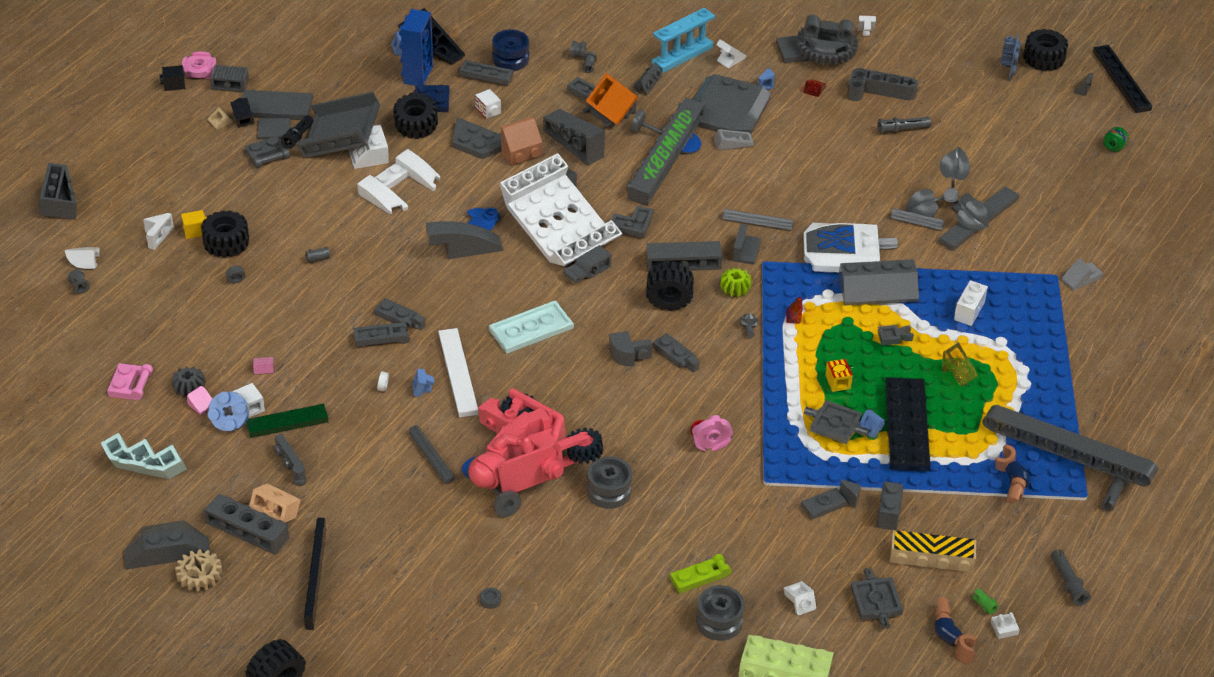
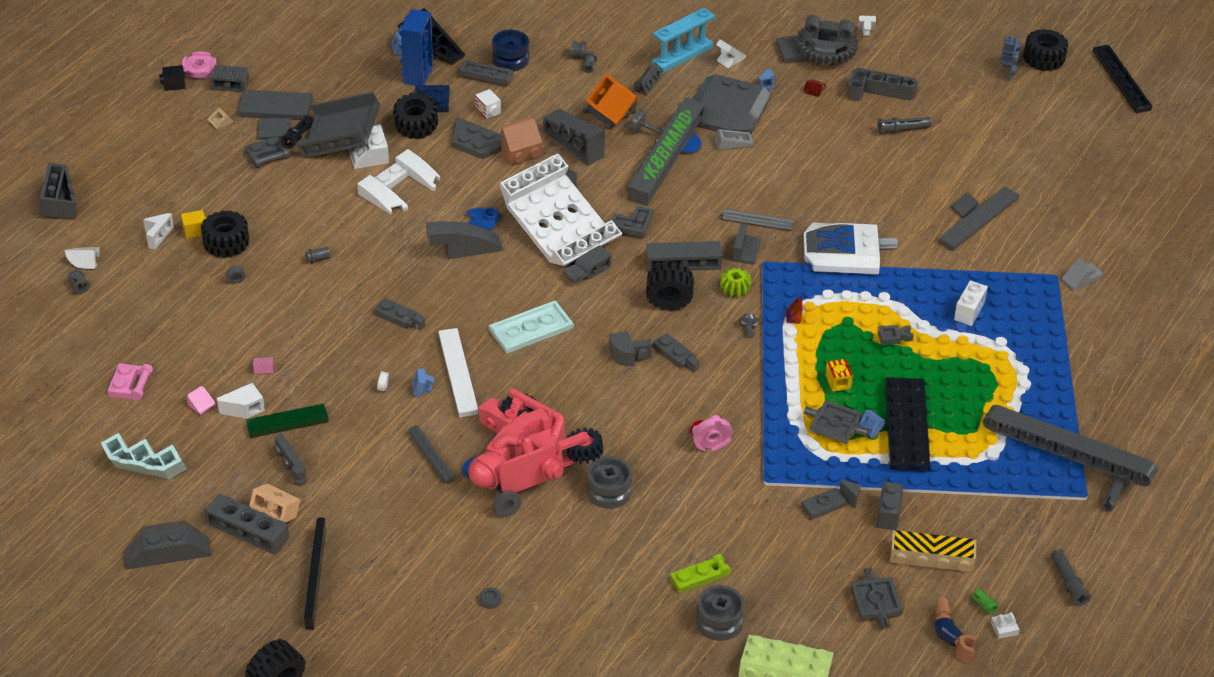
dark grey gear [171,366,206,398] -> none
tan gear [175,549,223,591] -> none
medium blue plate [208,392,249,431] -> none
black brick [230,97,255,128] -> none
dark grey plate [354,322,410,347] -> none
dark grey plate [567,77,595,101] -> none
white bracket [783,581,816,615] -> none
dark grey slope [838,259,919,305] -> none
dark grey axle [891,208,944,230] -> none
dark grey plant [906,147,989,230] -> none
clear yellow slope [943,342,978,386] -> none
nougat piece [995,445,1030,503] -> none
dark grey slope [1074,73,1093,96] -> none
green head [1103,127,1129,152] -> none

